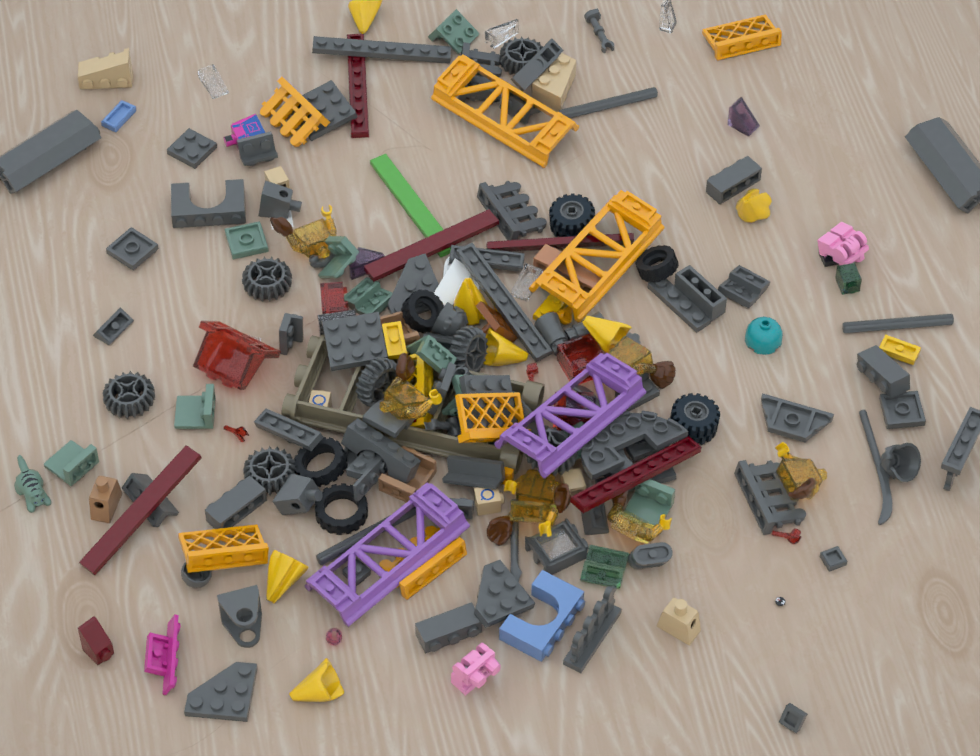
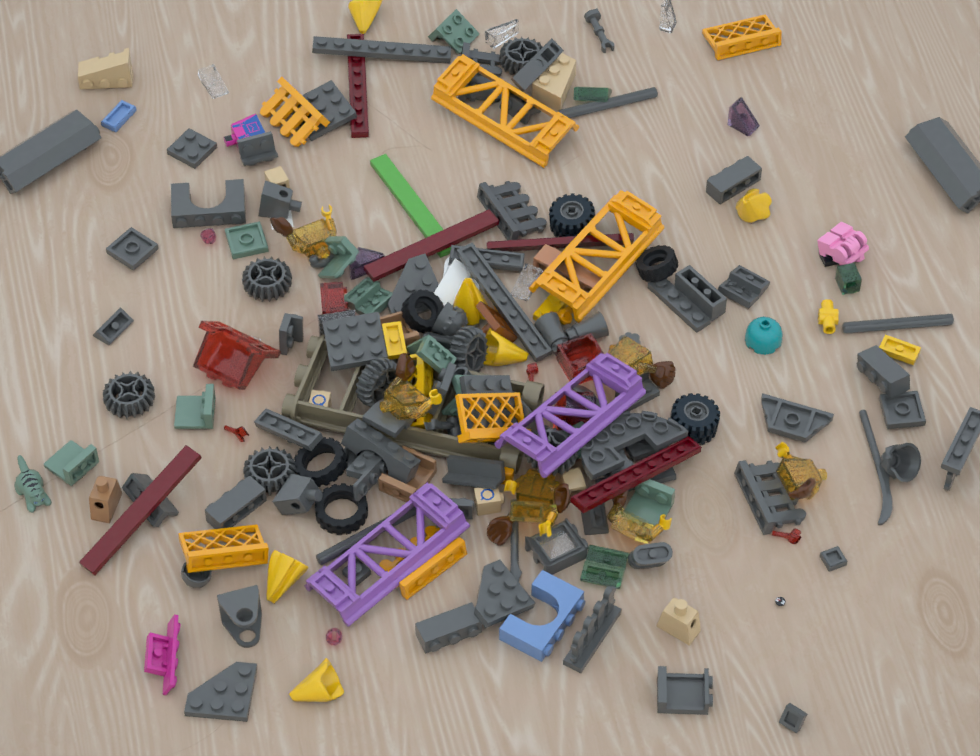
dark red slope [78,616,114,665] -> none
bright pink hips [451,643,500,696] -> none
yellow hat [582,316,632,356] -> none
none -> clear pink hinge [200,228,216,244]
none -> clear green slope [574,87,612,102]
none -> dark grey panel [657,666,713,715]
none -> yellow axle [818,299,839,334]

